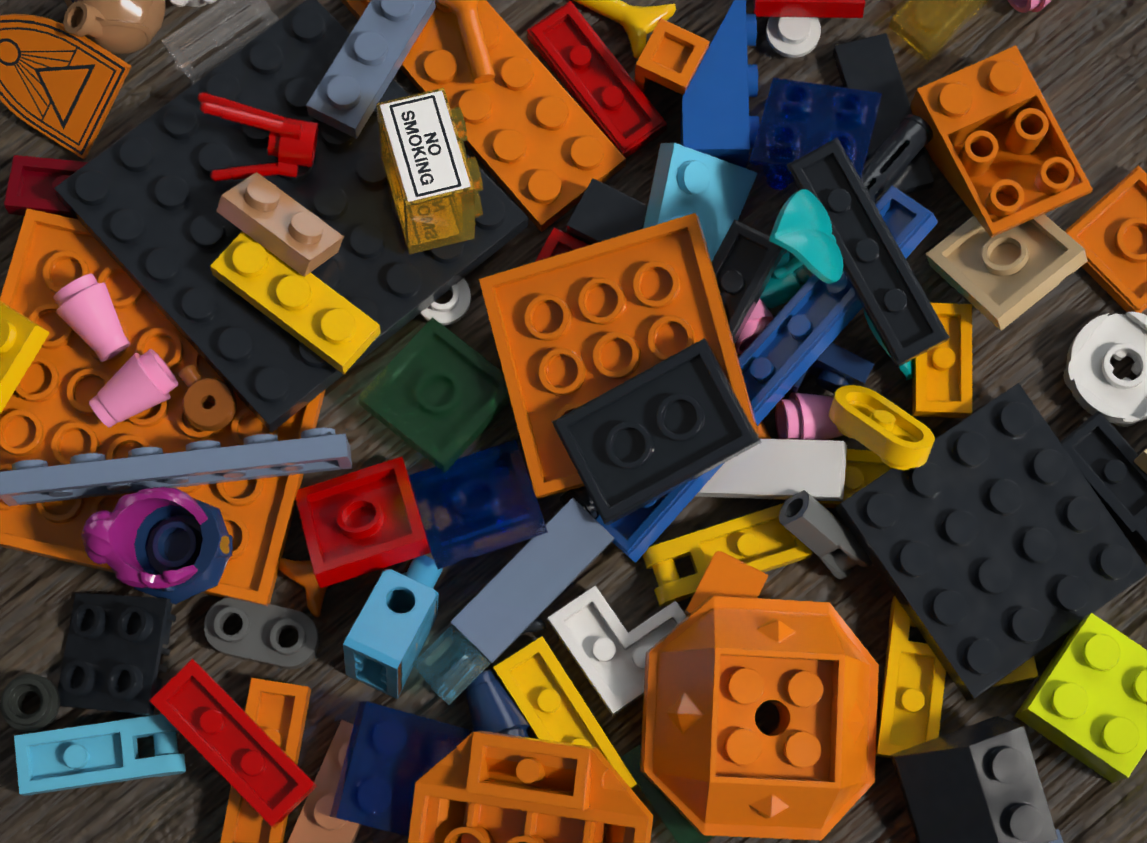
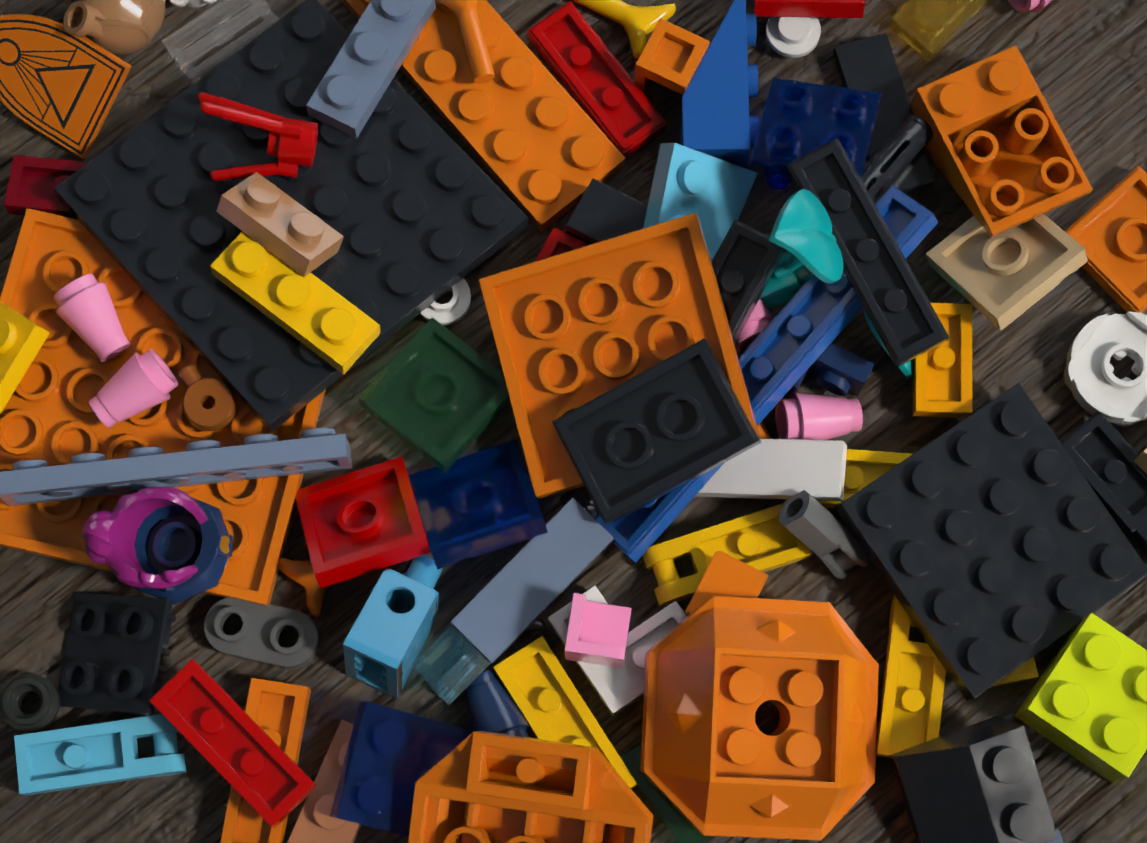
brick [376,88,483,255] -> none
yellow plate [829,385,935,470] -> none
none -> bright pink panel [565,593,632,668]

